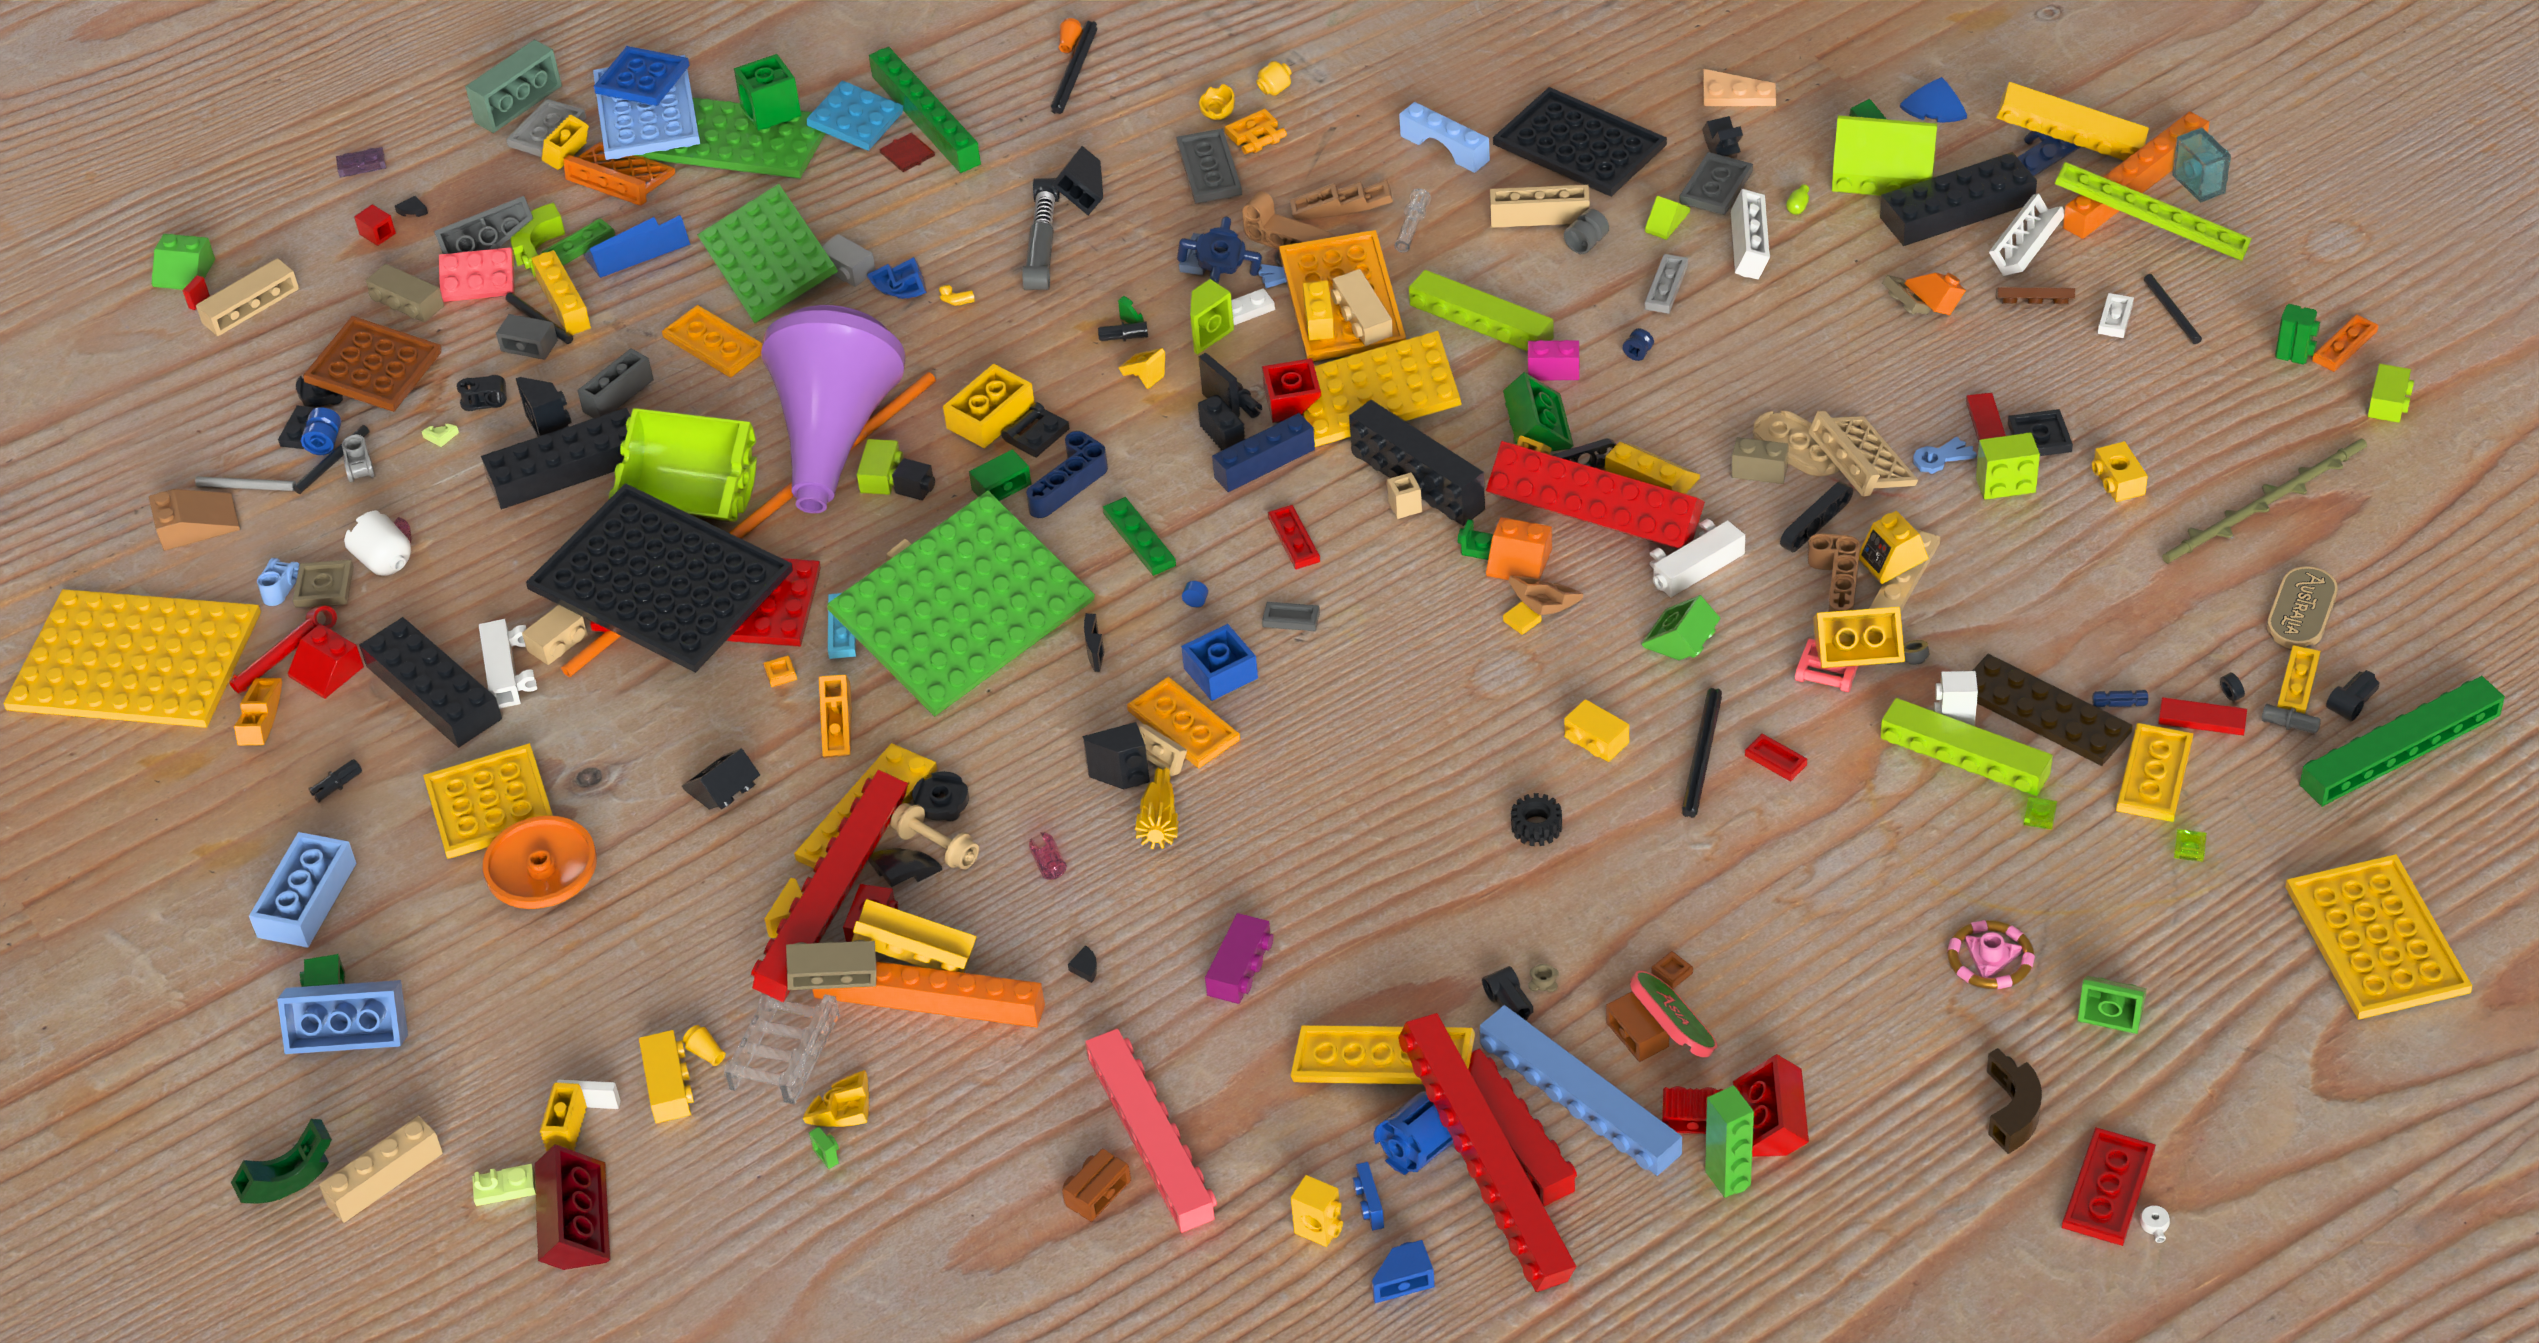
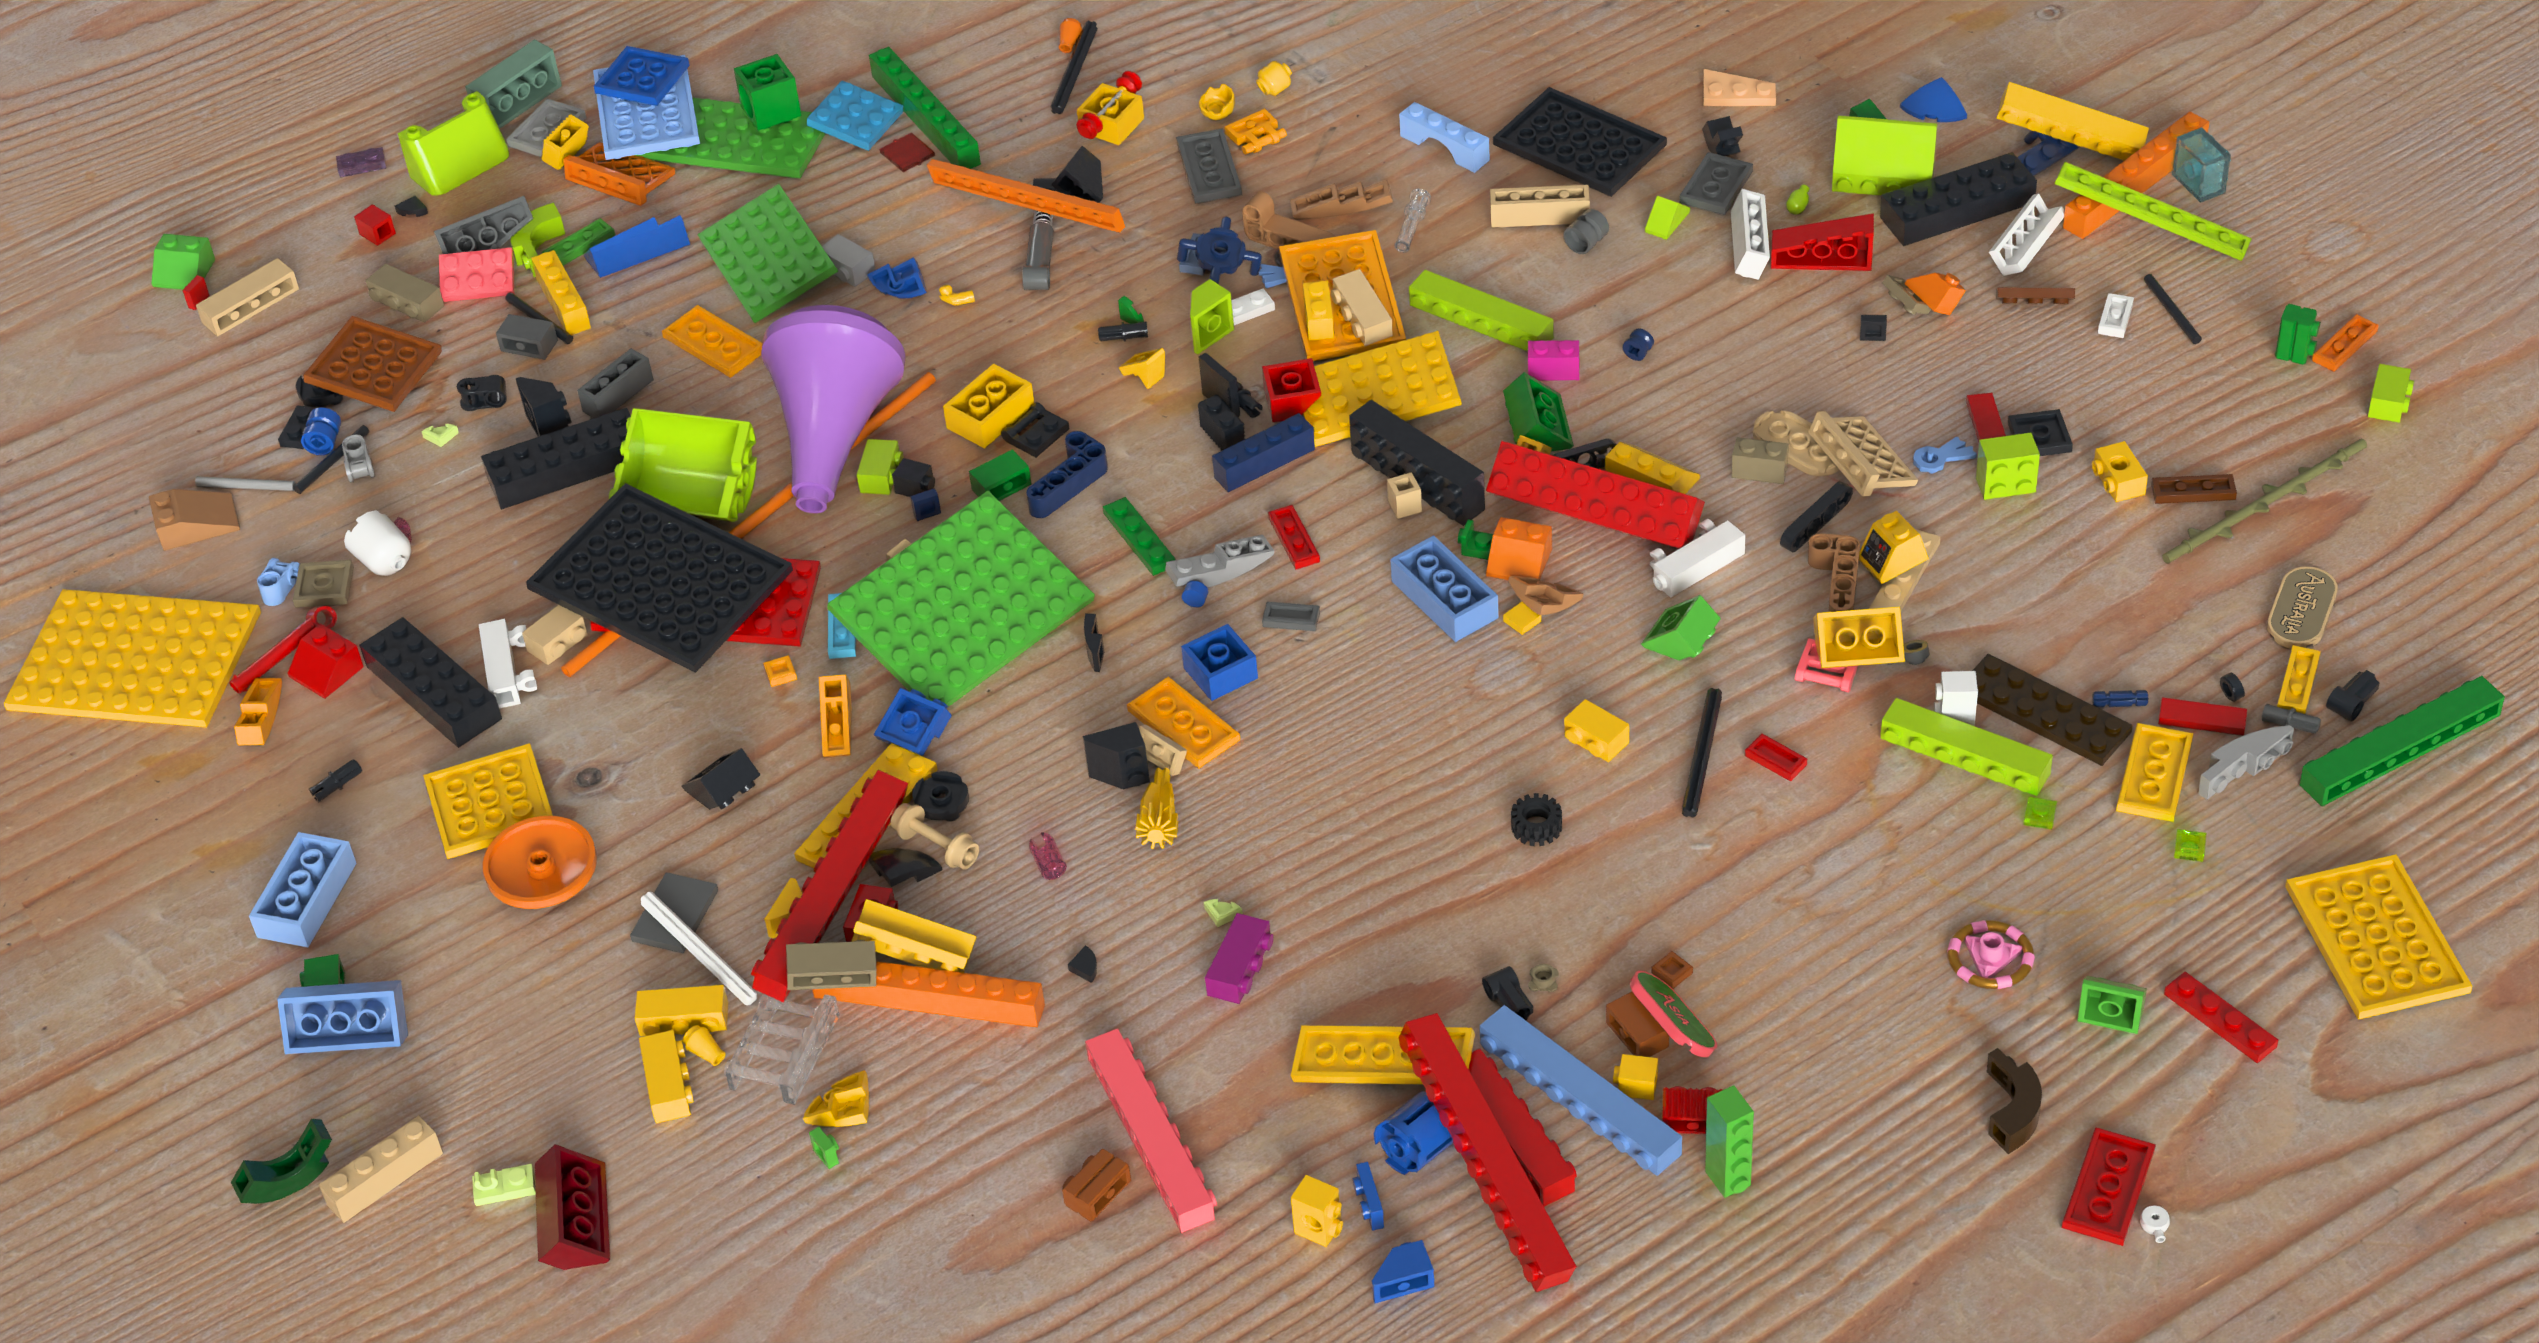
yellow brick [539,1083,587,1151] -> none
white tile [557,1080,621,1109] -> none
light grey plate [1645,254,1688,314] -> none
red slope [1733,1054,1809,1157] -> none
none -> lime windscreen [397,91,509,196]
none -> dark grey tile [630,872,718,954]
none -> yellow brick [635,985,729,1036]
none -> white axle [641,892,757,1005]
none -> blue plate [874,688,952,756]
none -> dark blue plate [910,488,941,521]
none -> orange plate [927,159,1125,233]
none -> yellow brick [1076,71,1144,145]
none -> light grey slope [1165,535,1274,588]
none -> yellowish green tile [1204,899,1243,927]
none -> medium blue brick [1390,535,1499,642]
none -> yellow brick [1613,1054,1658,1100]
none -> red wedge [1771,213,1874,271]
none -> black plate [1860,315,1887,341]
none -> reddish brown plate [2151,474,2237,504]
none -> red plate [2164,971,2278,1063]
none -> light grey slope [2198,725,2294,800]

